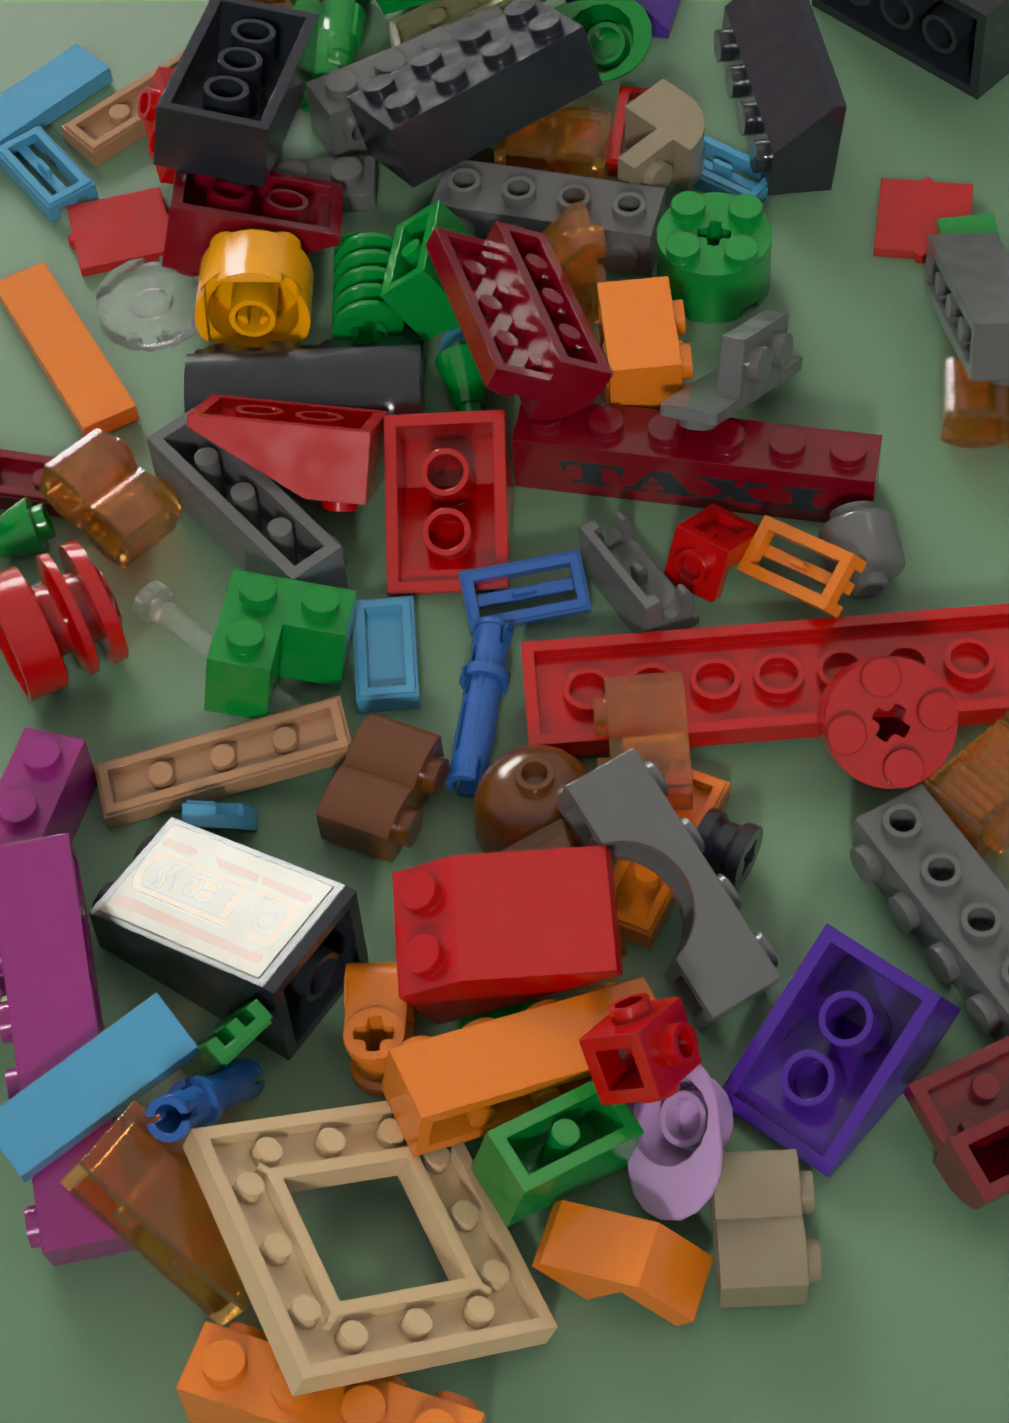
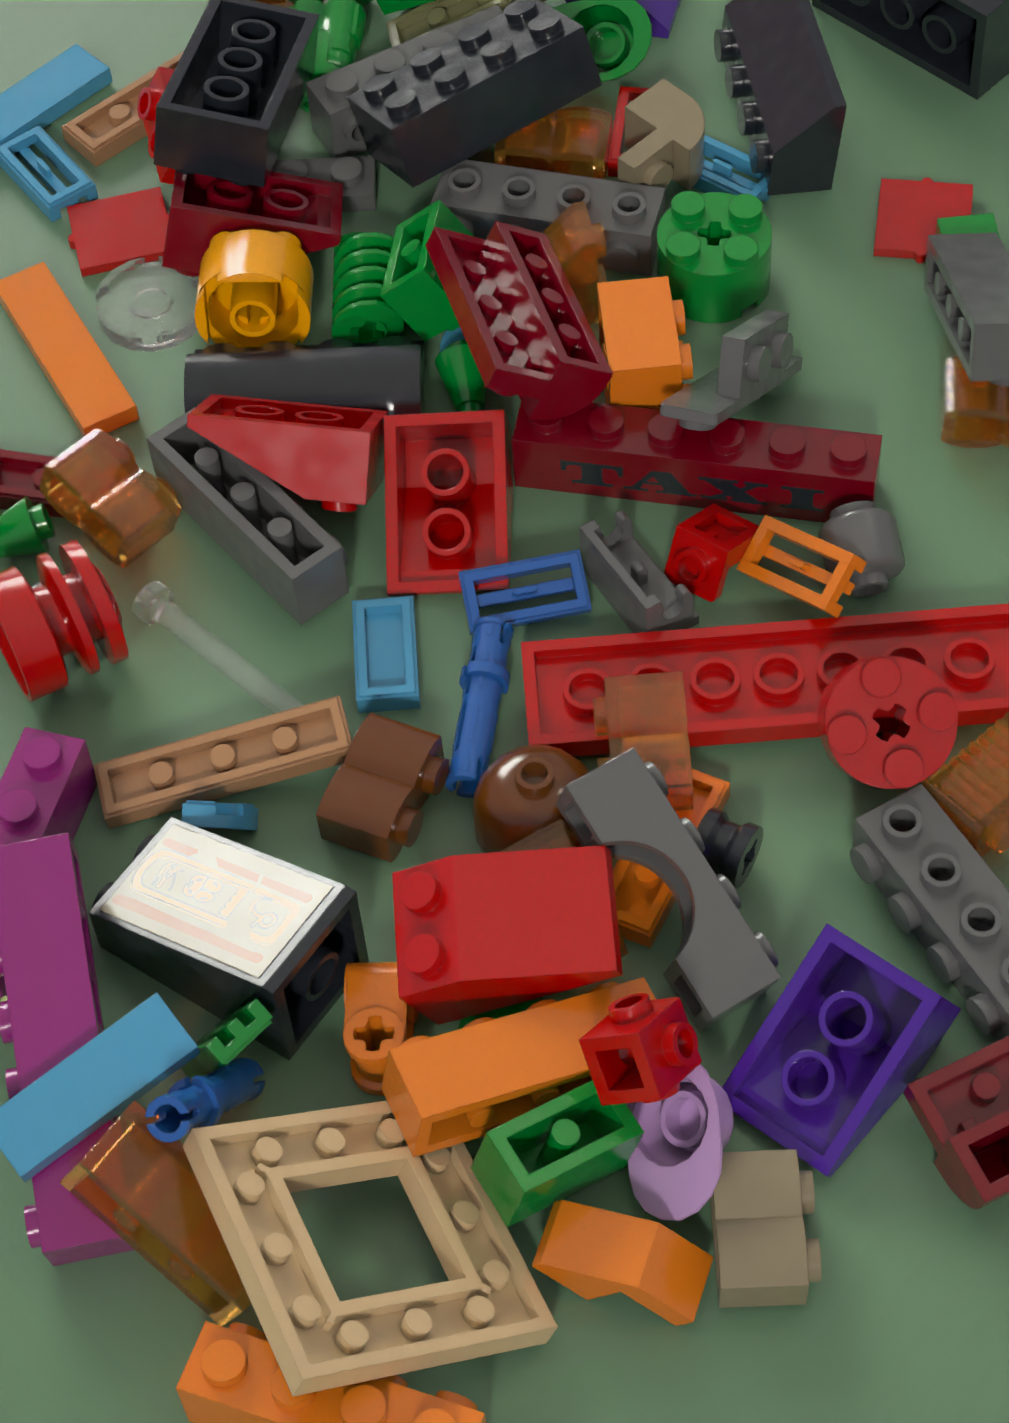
green brick [204,569,357,719] -> none

